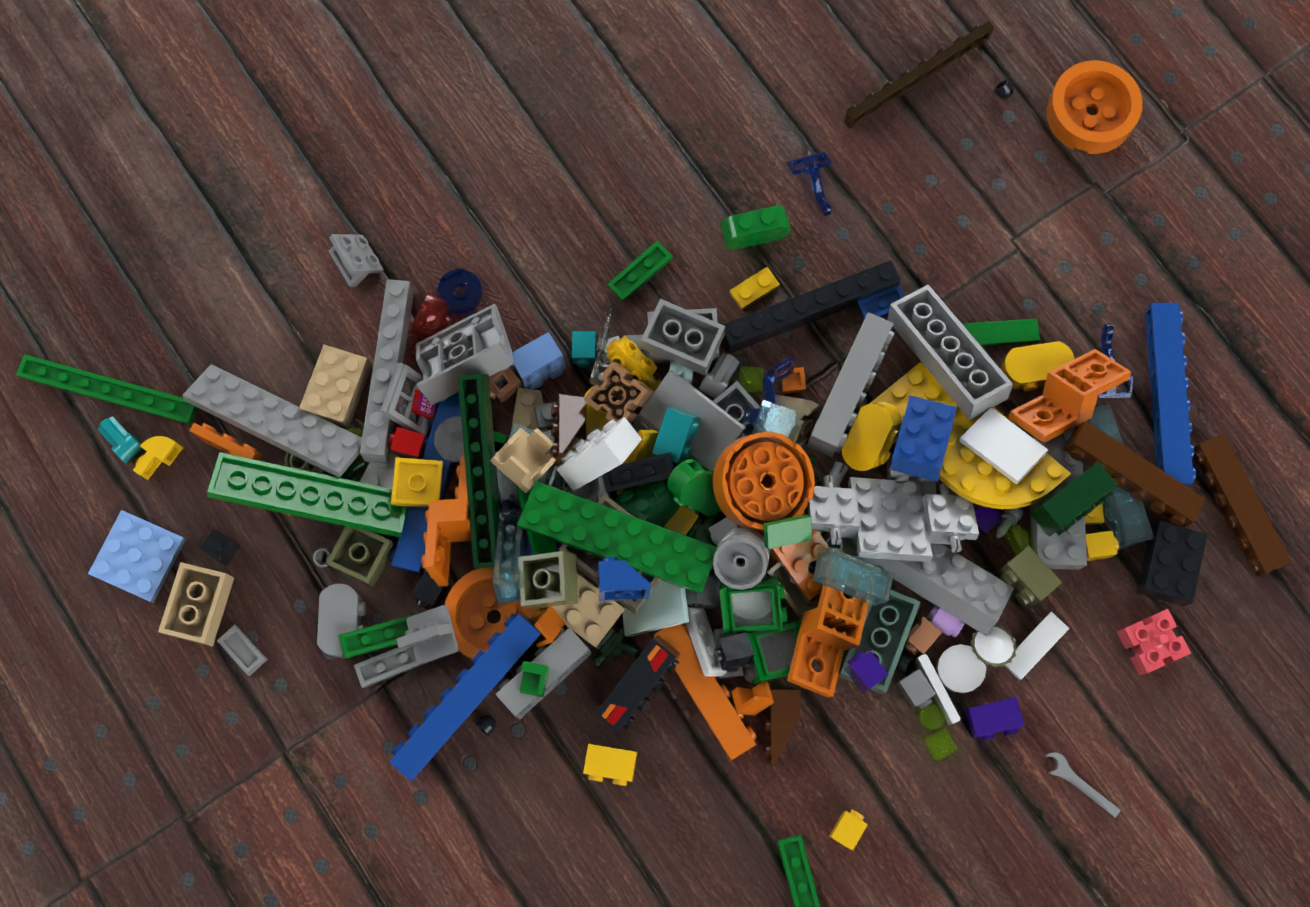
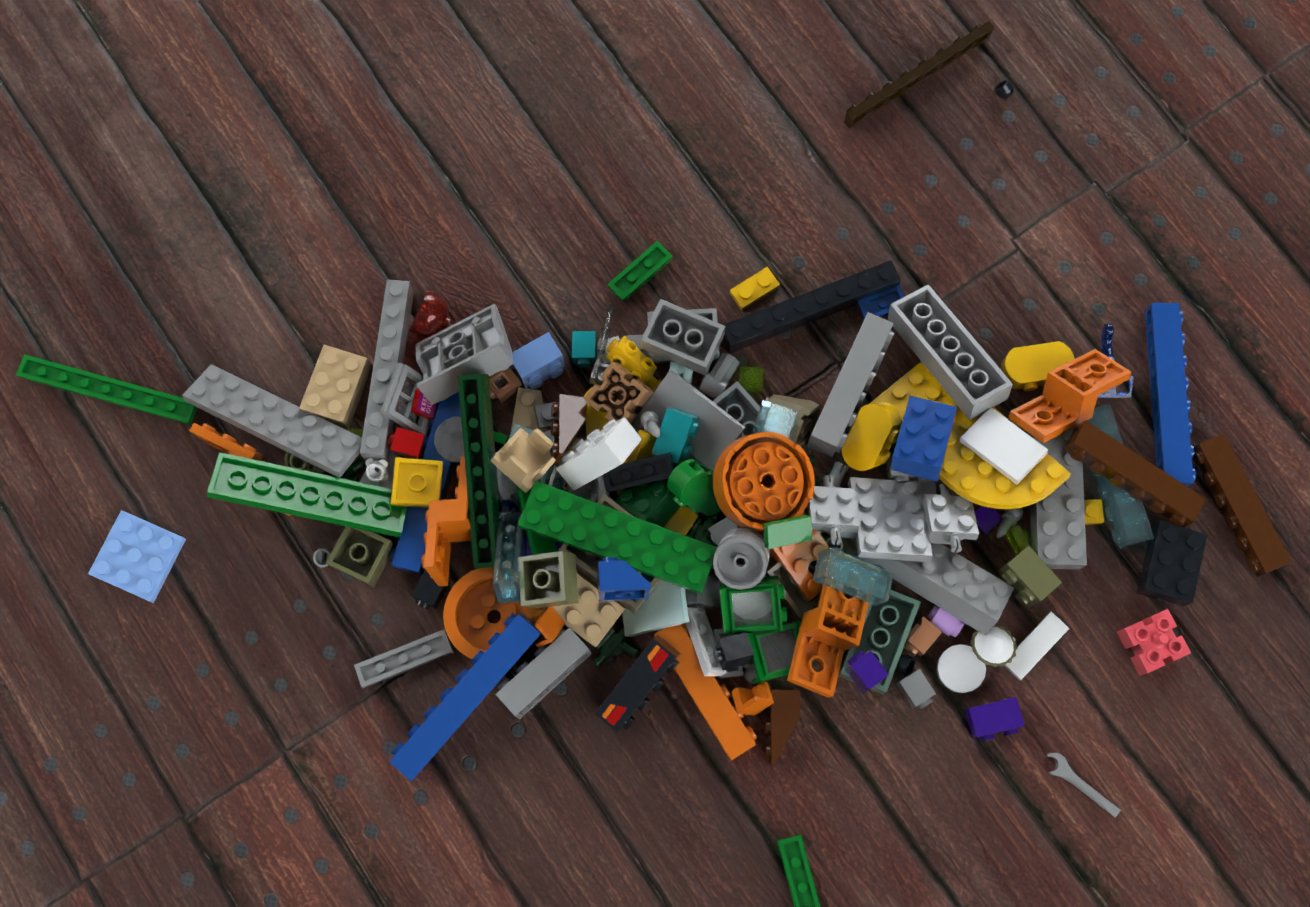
teal piece [97,416,143,463] -> none
yellow brick [133,436,183,480] -> none
tan brick [158,562,234,647] -> none
black brick [200,529,241,566] -> none
light grey tile [217,624,268,676] -> none
light grey brick [317,583,366,658] -> none
light grey bracket [329,234,383,287] -> none
green tile [338,611,425,659] -> none
light grey bracket [396,605,459,665] -> none
clear blue tile [437,269,483,314] -> none
black hinge [475,715,496,736] -> none
green panel [520,661,550,697] -> none
yellow brick [583,744,637,786] -> none
green brick [720,206,791,250] -> none
clear blue piece [745,356,795,424] -> none
orange plate [780,367,806,394] -> none
clear blue piece [787,152,832,216] -> none
yellow brick [829,809,868,851] -> none
white tile [916,654,961,725] -> none
clear neon green plate [920,705,945,730] -> none
clear neon green plate [923,728,958,761] -> none
green tile [962,318,1040,347] -> none
dark green brick [1030,461,1118,537] -> none
orange brick [1046,60,1143,154] -> none
yellow brick [1086,531,1119,561] -> none
none -> white plate [365,458,389,481]
none -> light grey bar [640,411,661,438]

